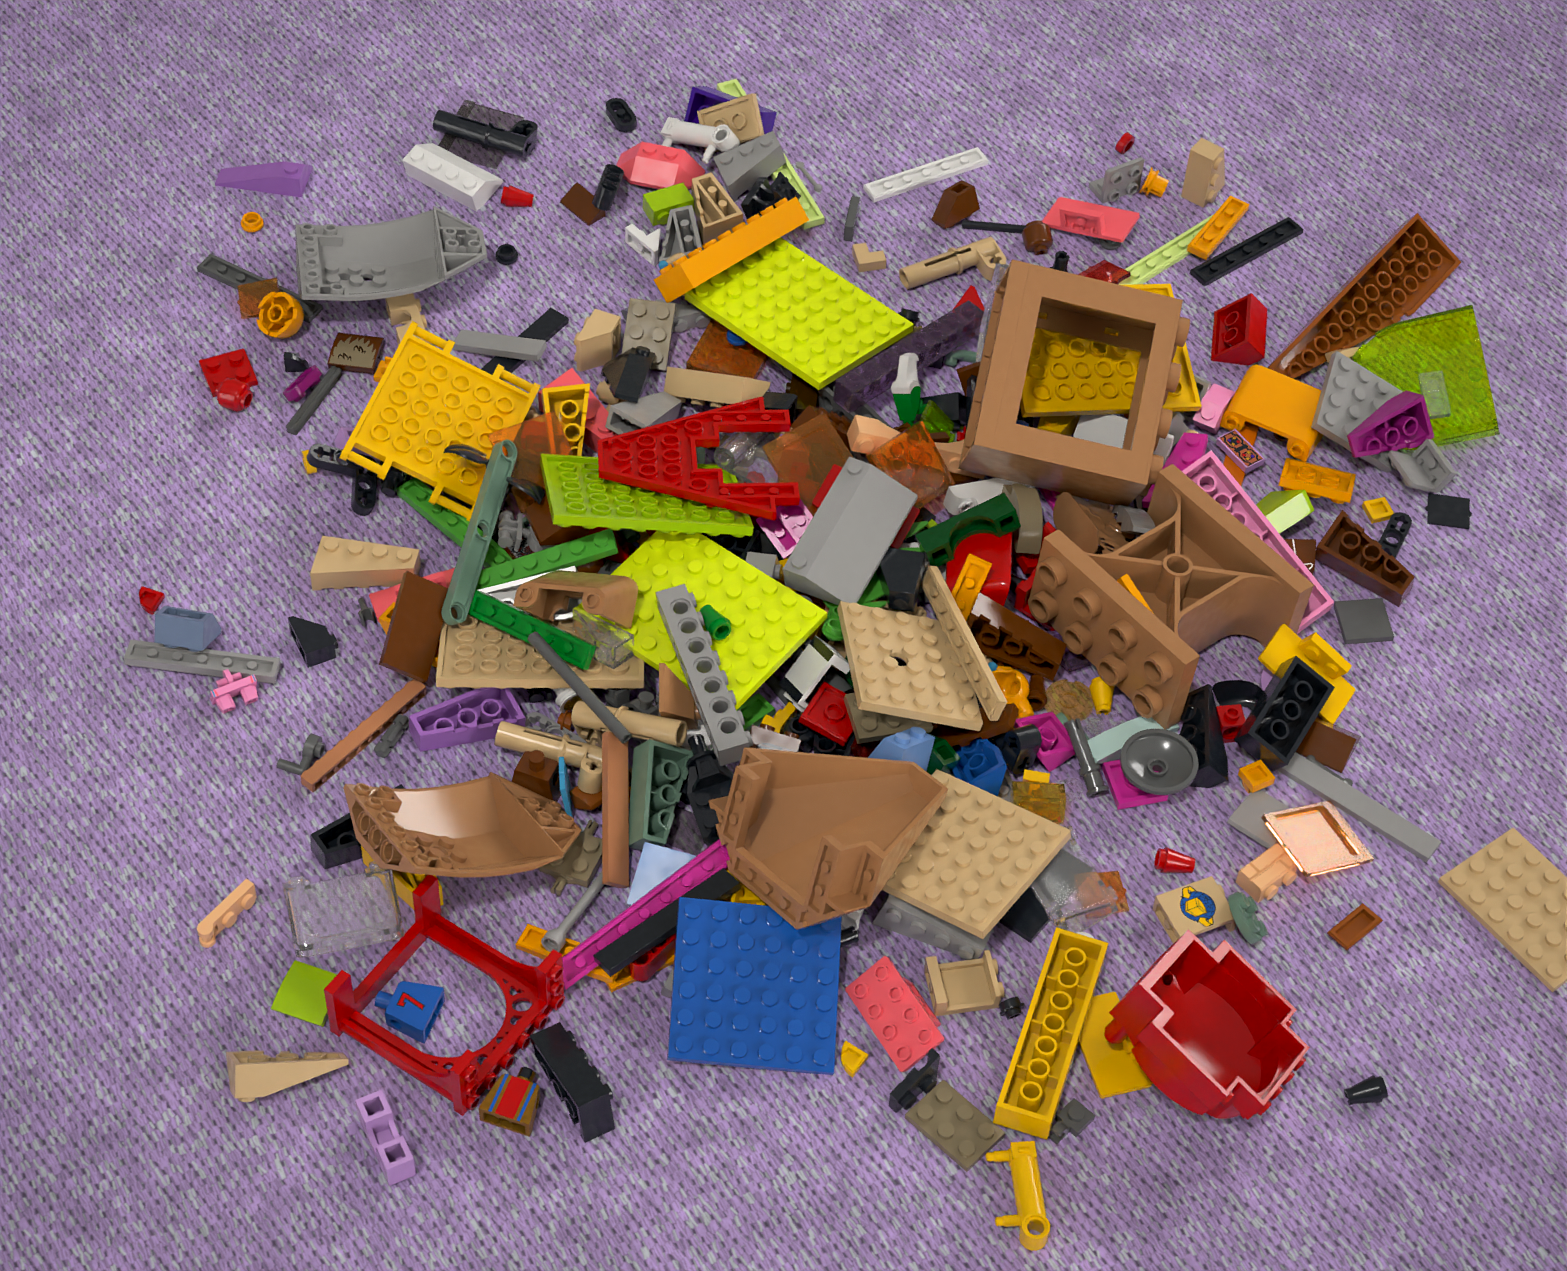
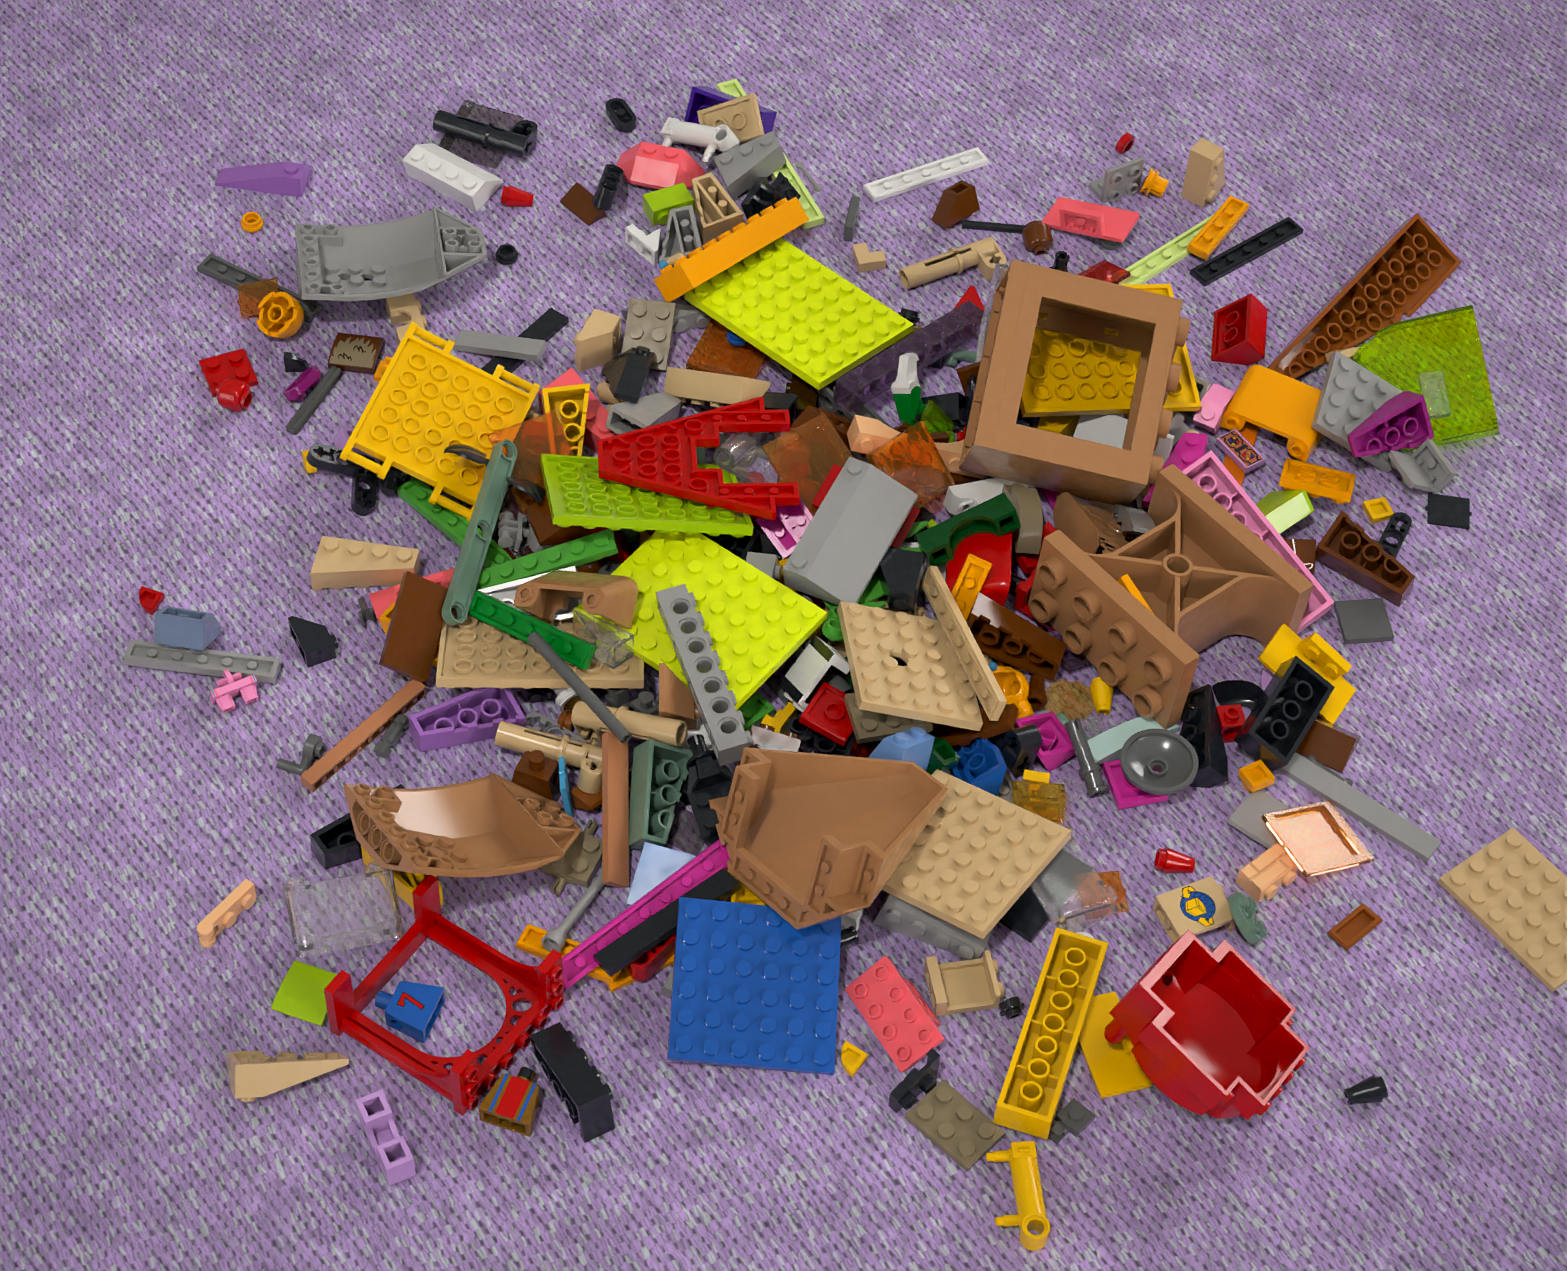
green cone [700,605,731,640] -> none

